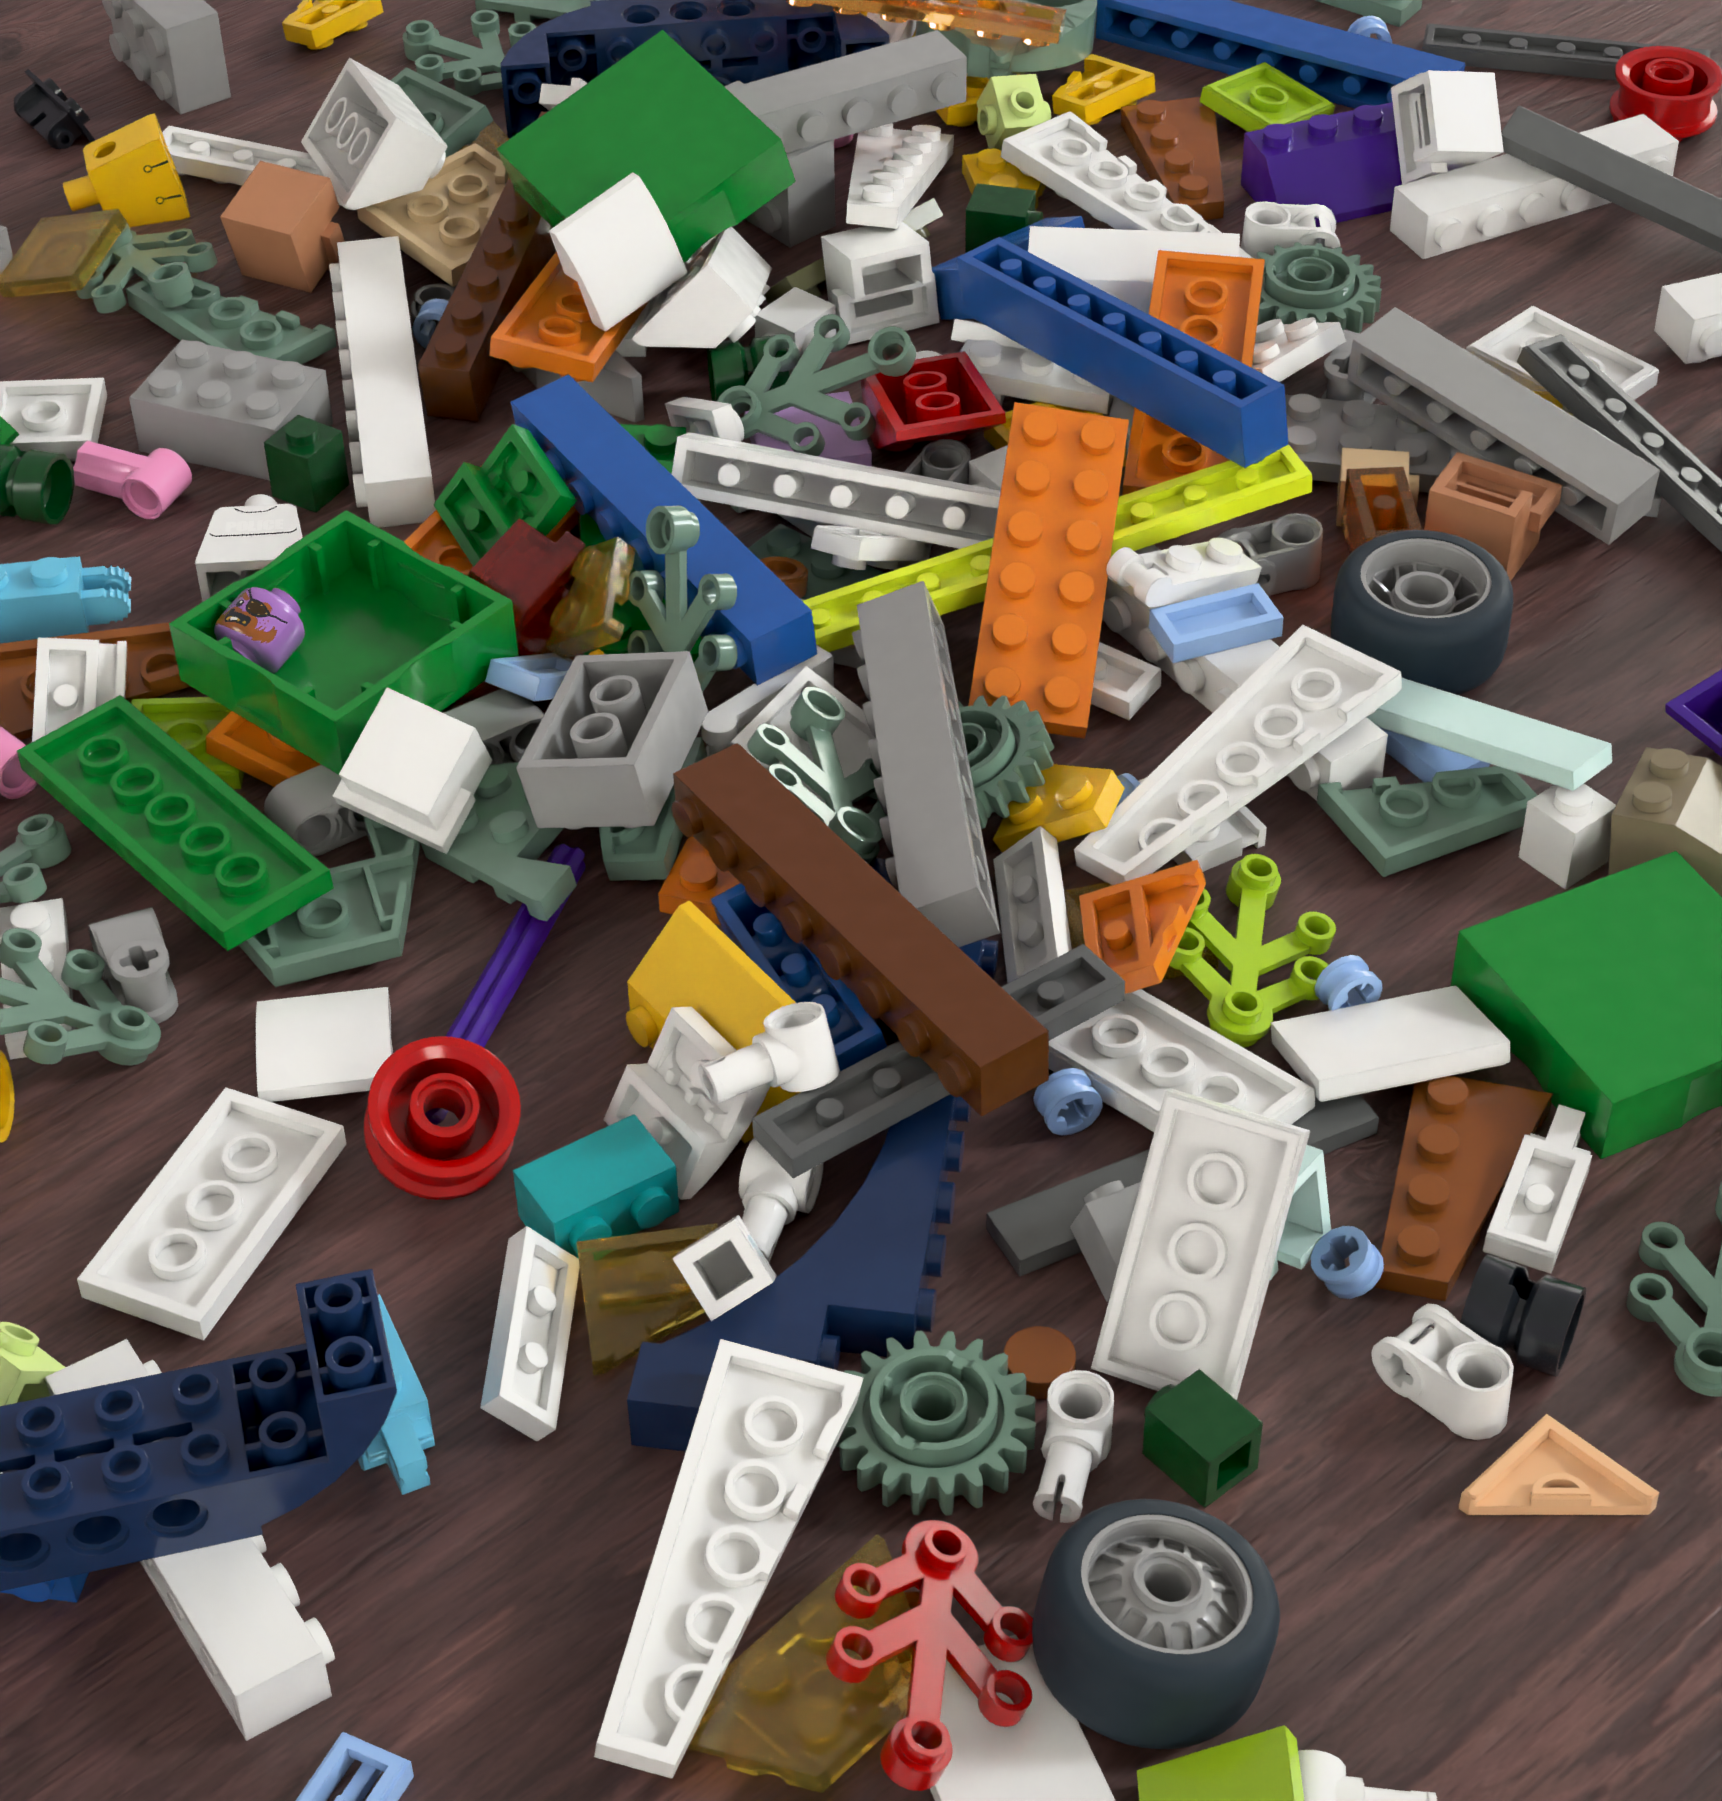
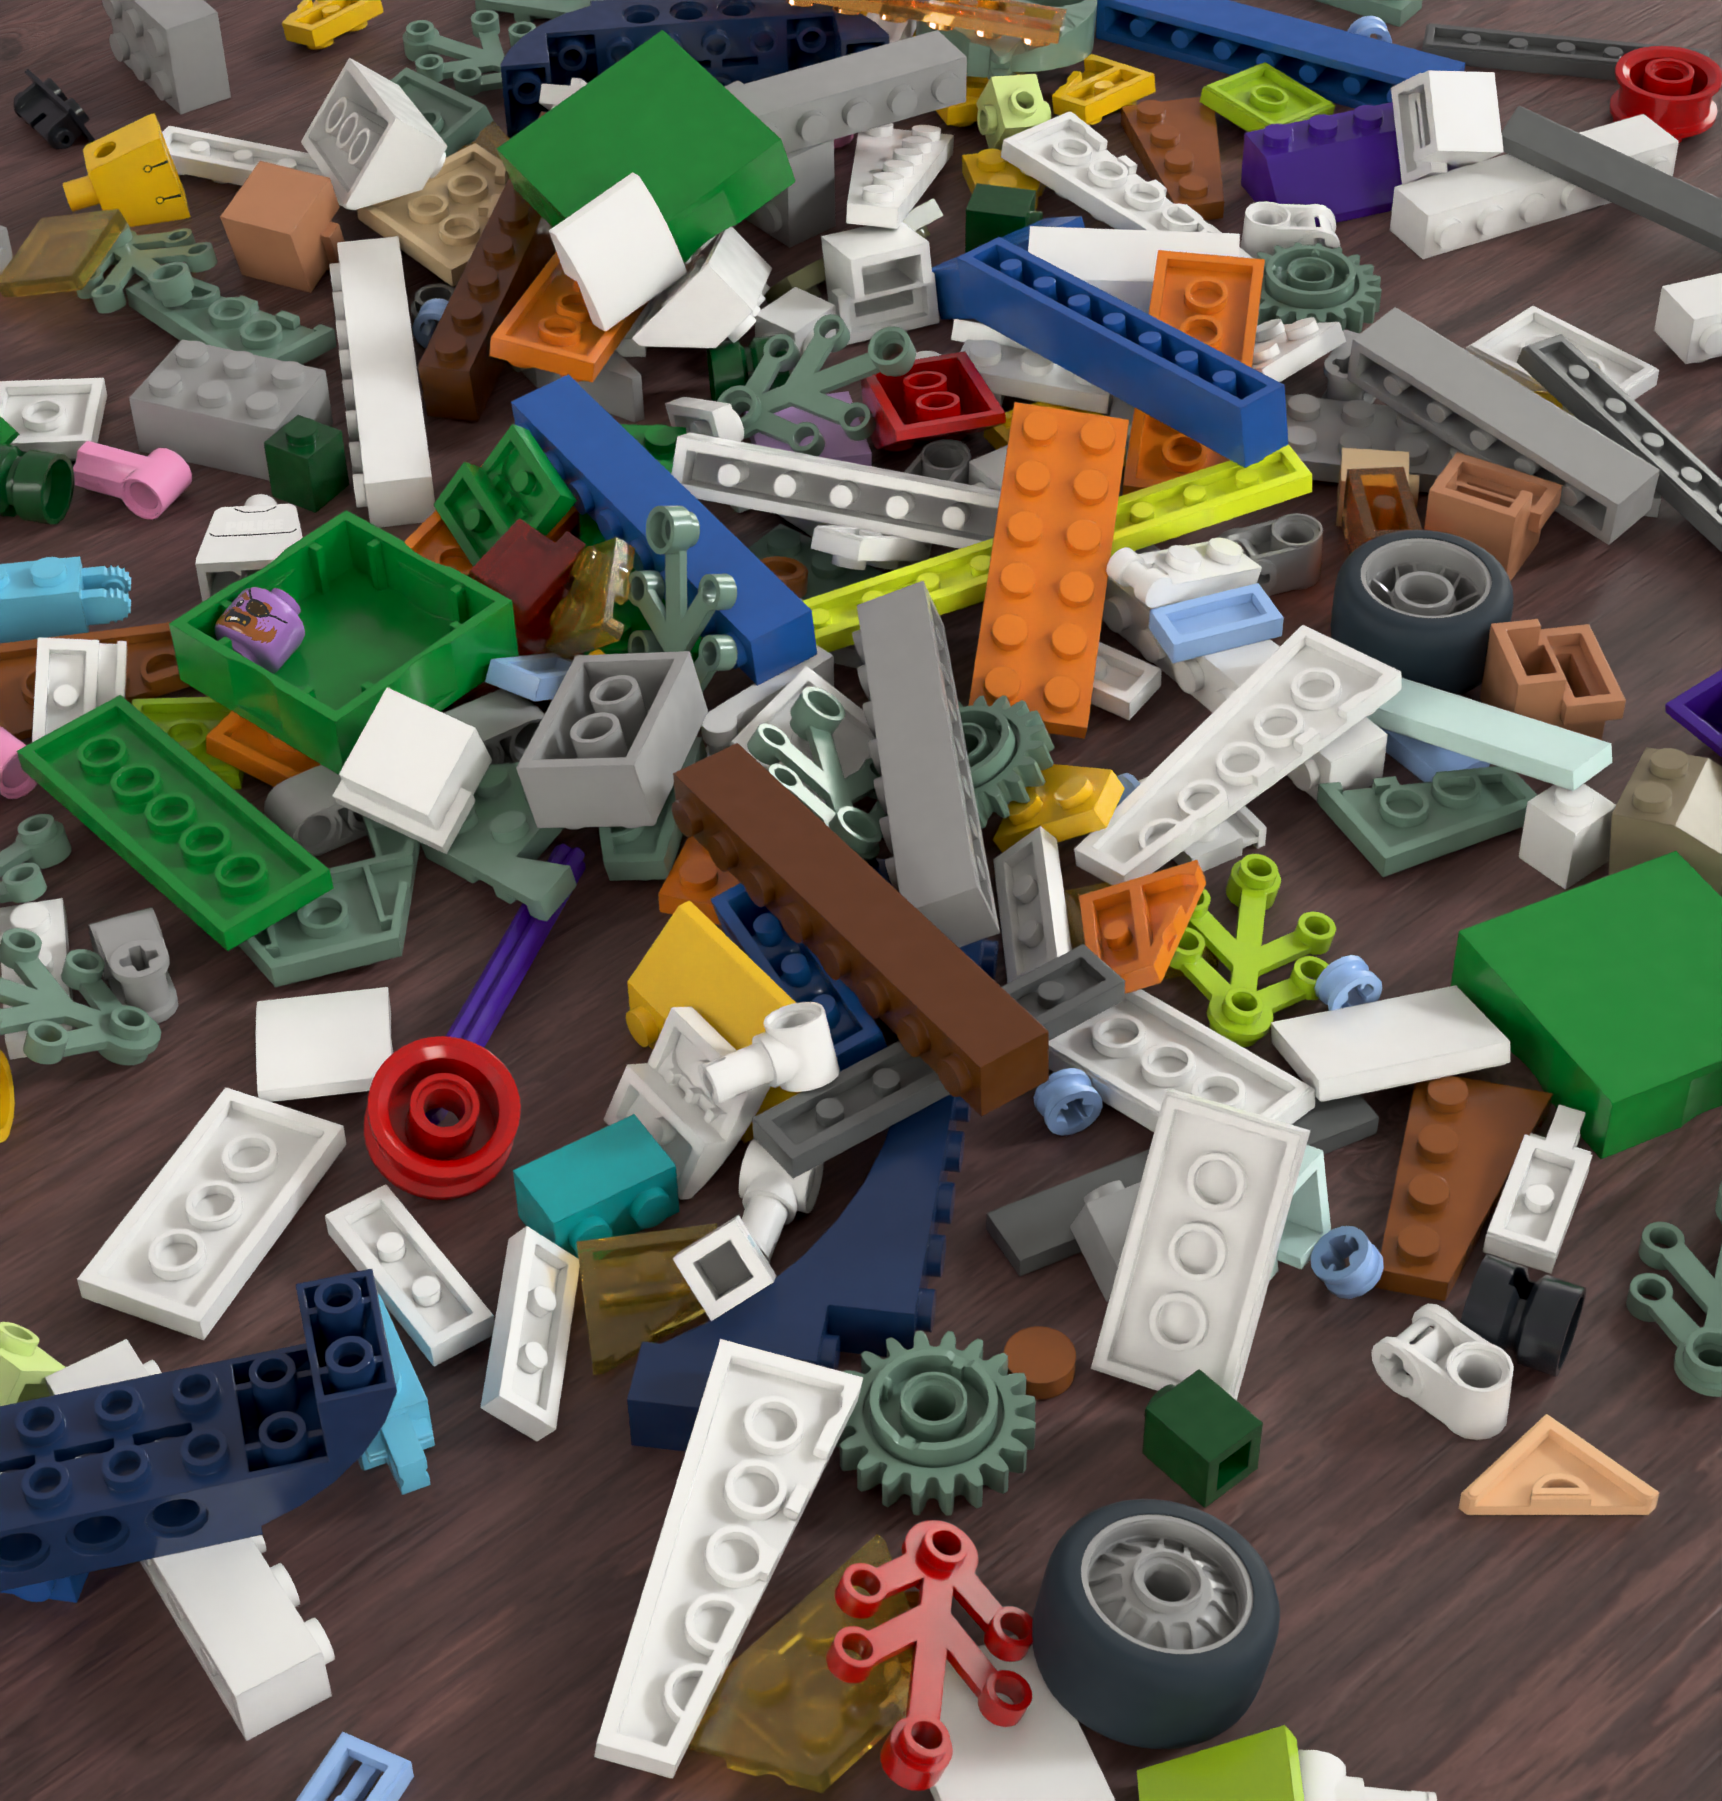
white pin [1033,1370,1114,1523] -> none
none -> white plate [325,1184,495,1367]
none -> nougat plate [1480,619,1626,740]

